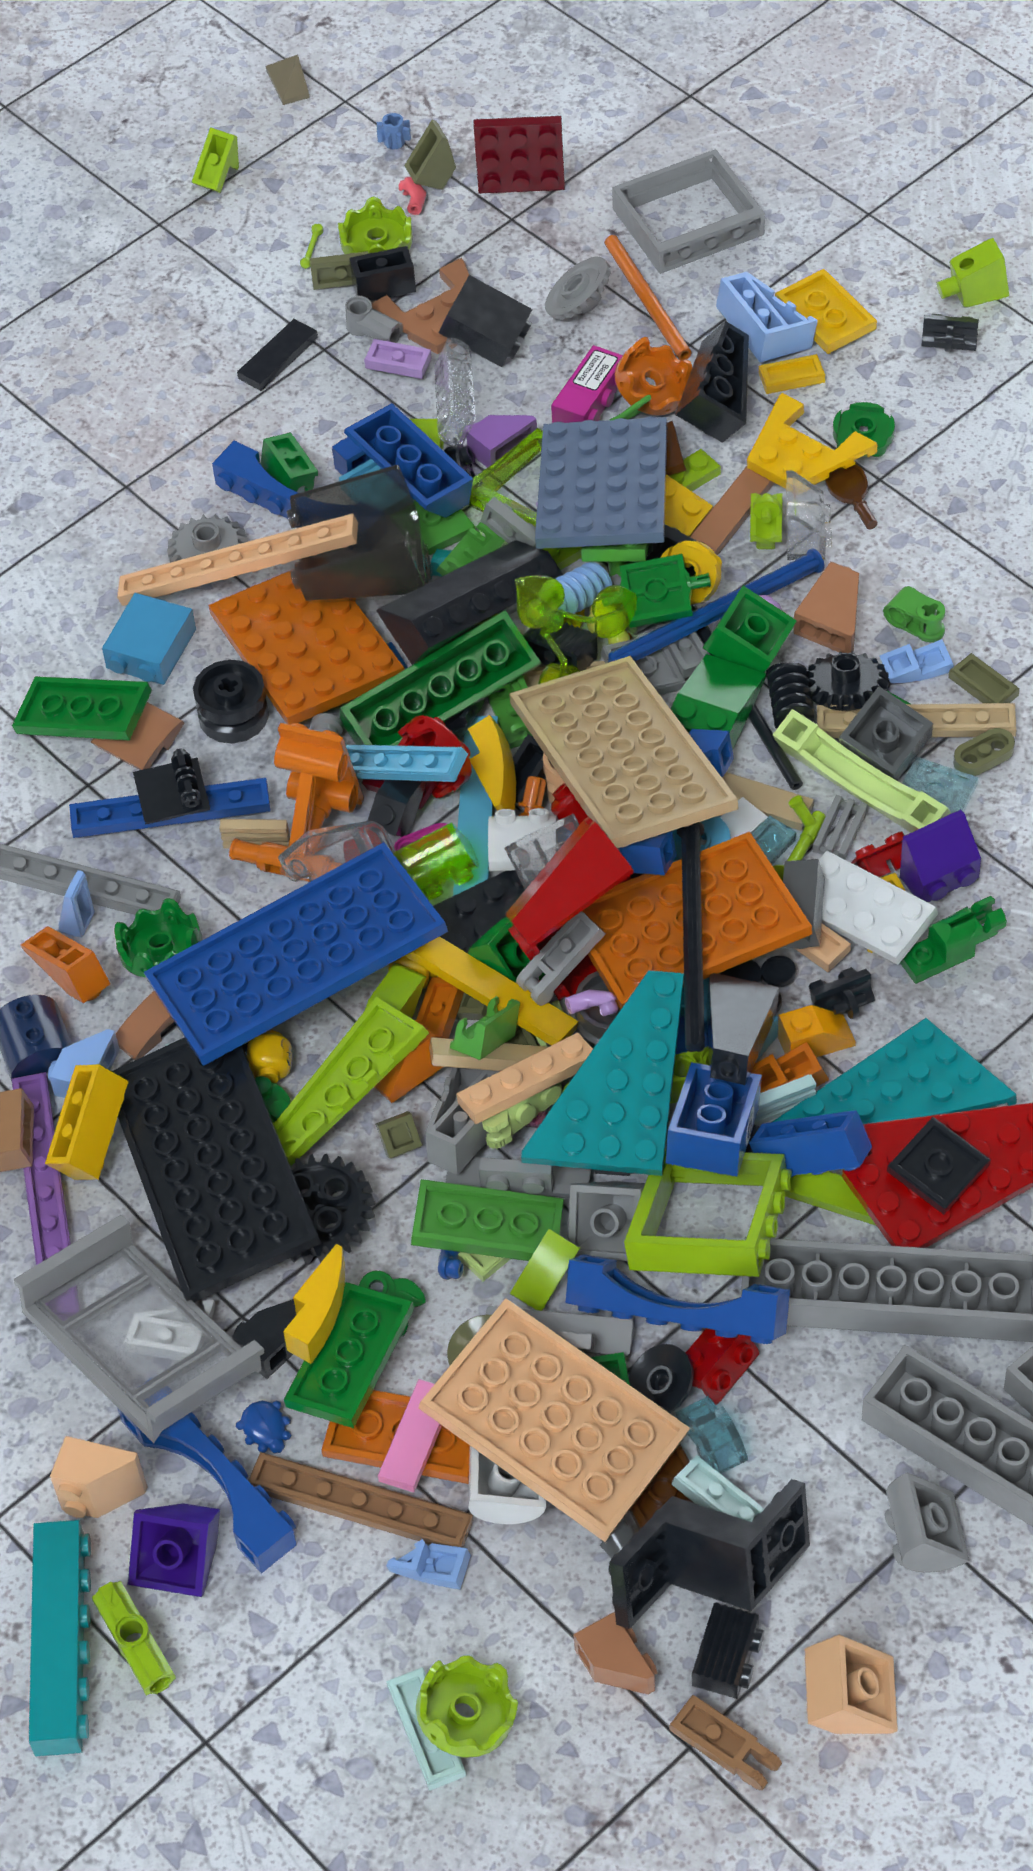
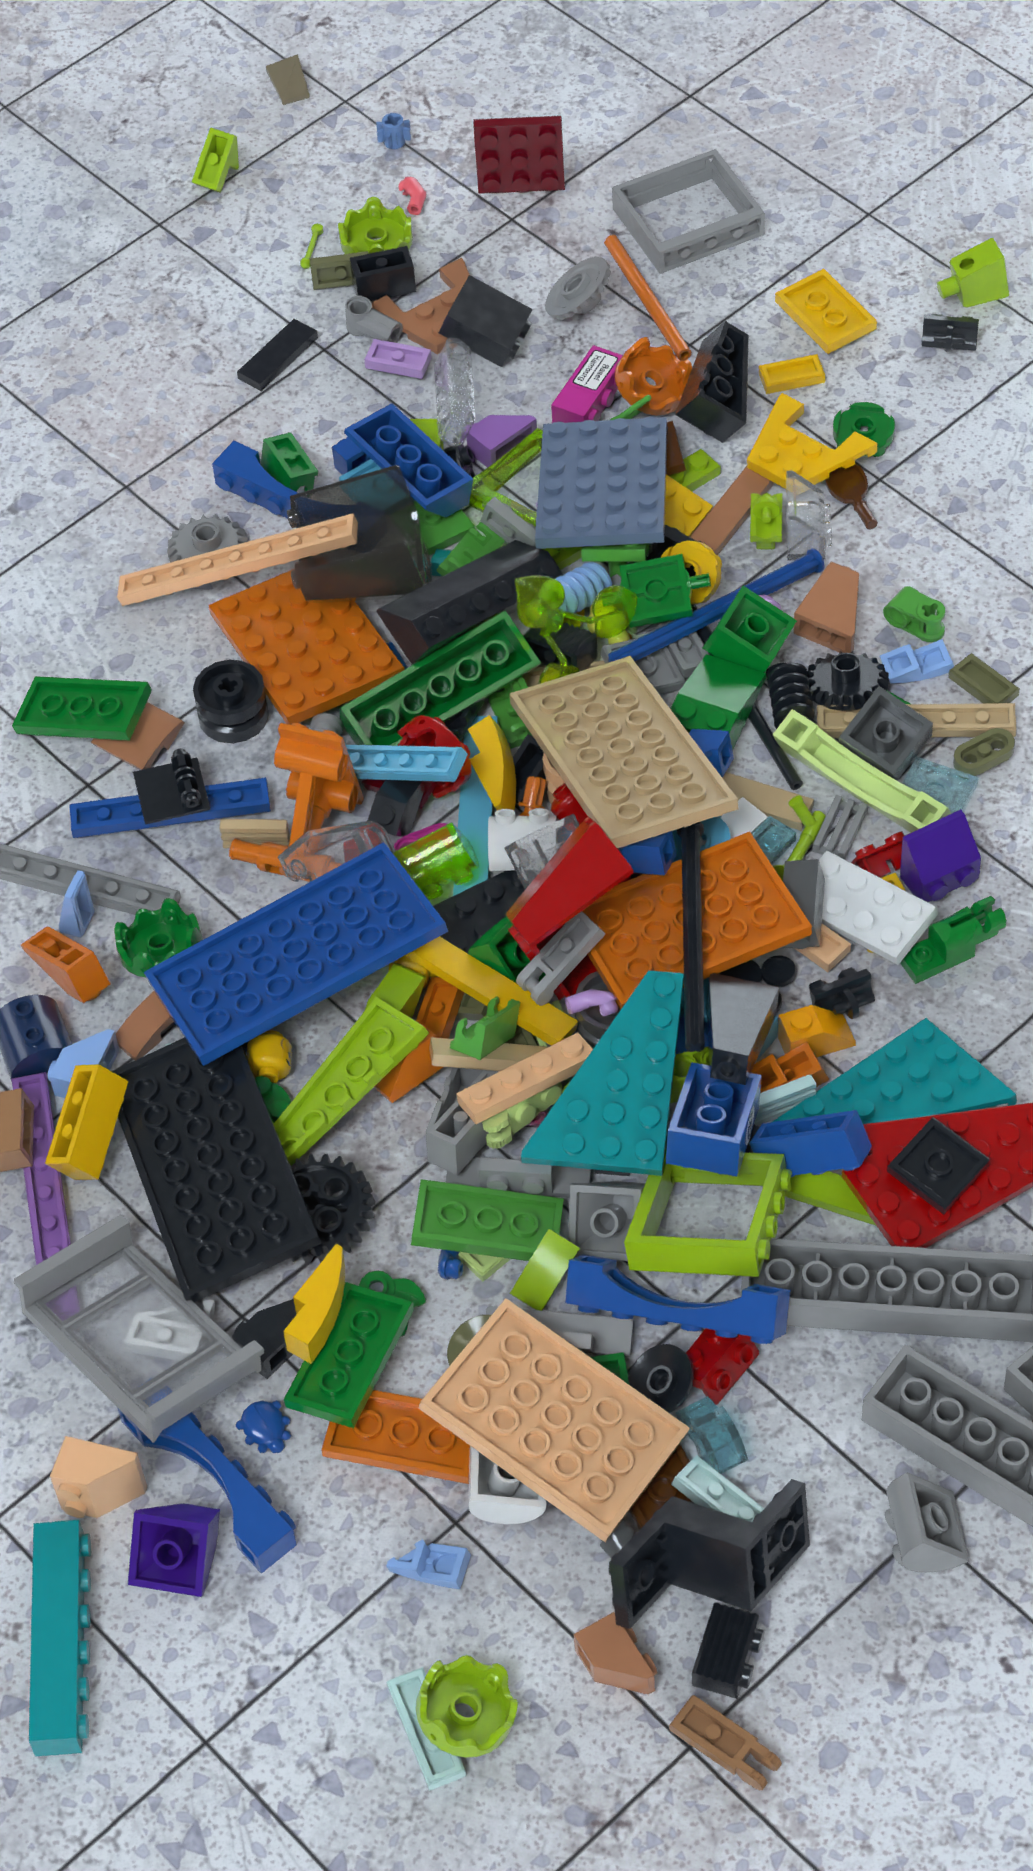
lime piece [92,1581,176,1695] -> none
dark azure brick [102,593,196,685] -> none
medium nougat tile [248,1452,474,1547] -> none
olive plate [375,1111,422,1159] -> none
bright pink tile [378,1379,442,1492] -> none
olive slope [404,120,456,190] -> none
light blue wedge [716,272,818,362] -> none
light nougat slope [805,1635,897,1734] -> none

